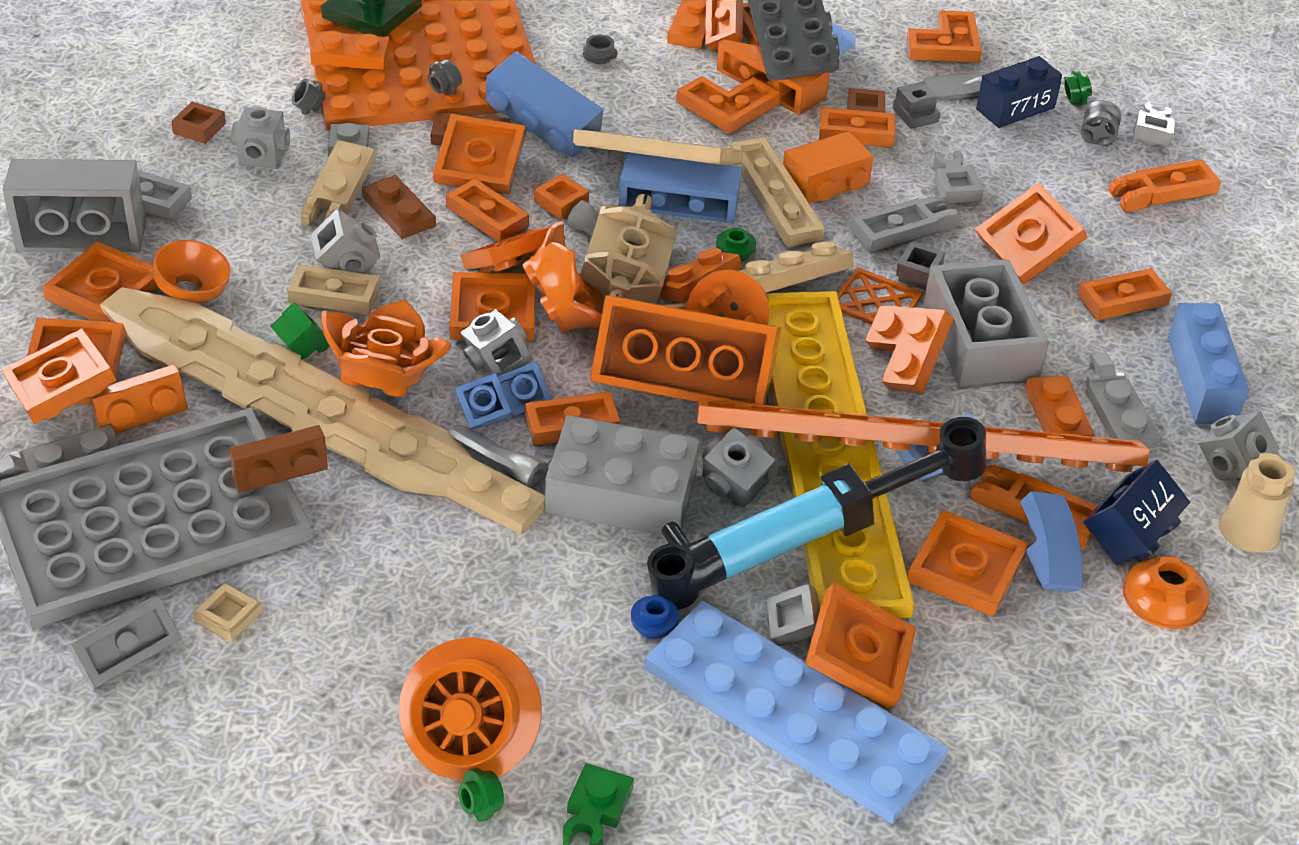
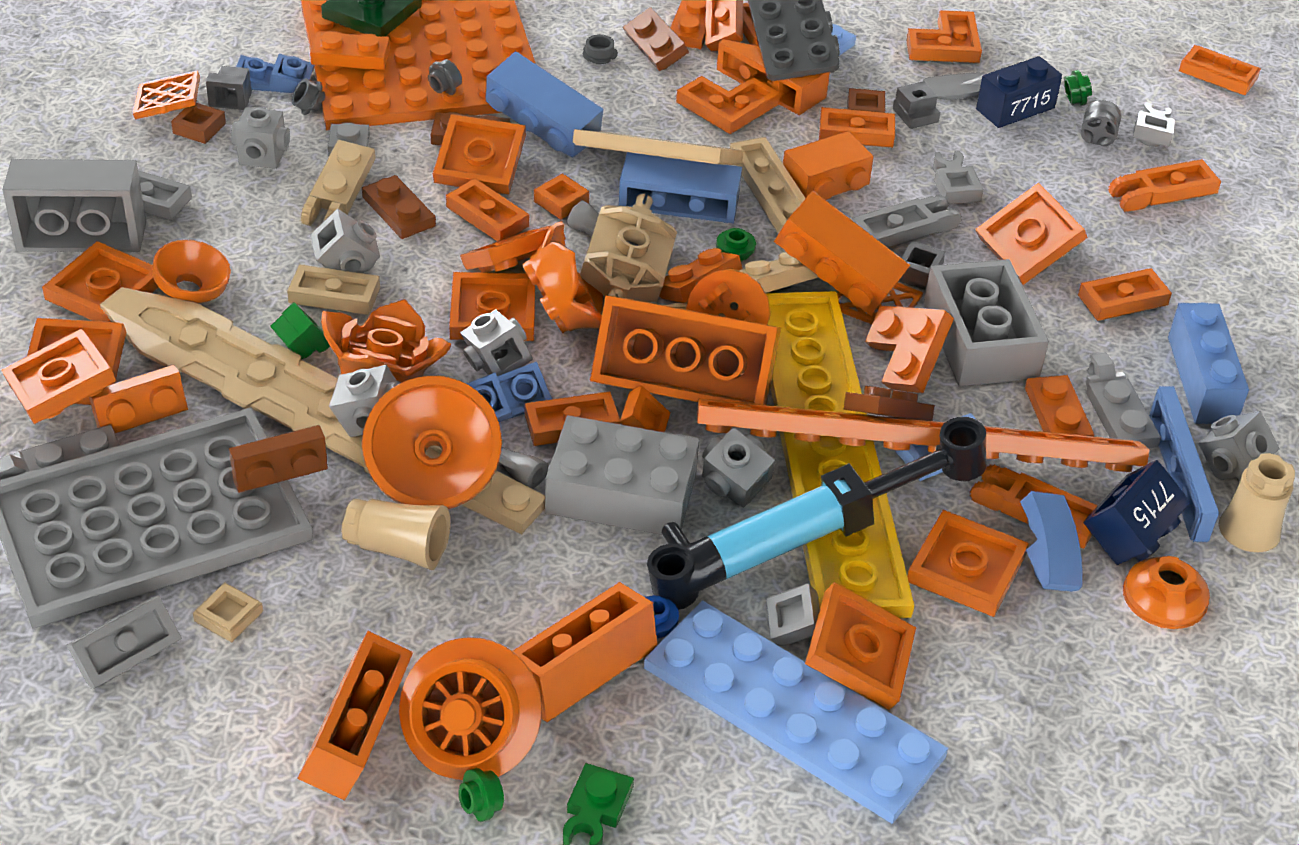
none -> orange window [133,71,200,120]
none -> flat silver piece [206,66,252,110]
none -> medium blue slope [236,54,314,93]
none -> orange brick [297,631,413,801]
none -> light grey brick [329,365,401,437]
none -> tan plant [341,499,450,570]
none -> orange dish [362,376,502,509]
none -> orange brick [513,582,657,722]
none -> orange plate [620,385,671,432]
none -> plate [622,7,689,71]
none -> orange brick [774,191,910,316]
none -> dark orange plate [843,386,935,421]
none -> medium blue tile [1149,386,1219,542]
none -> orange plate [1179,45,1261,95]

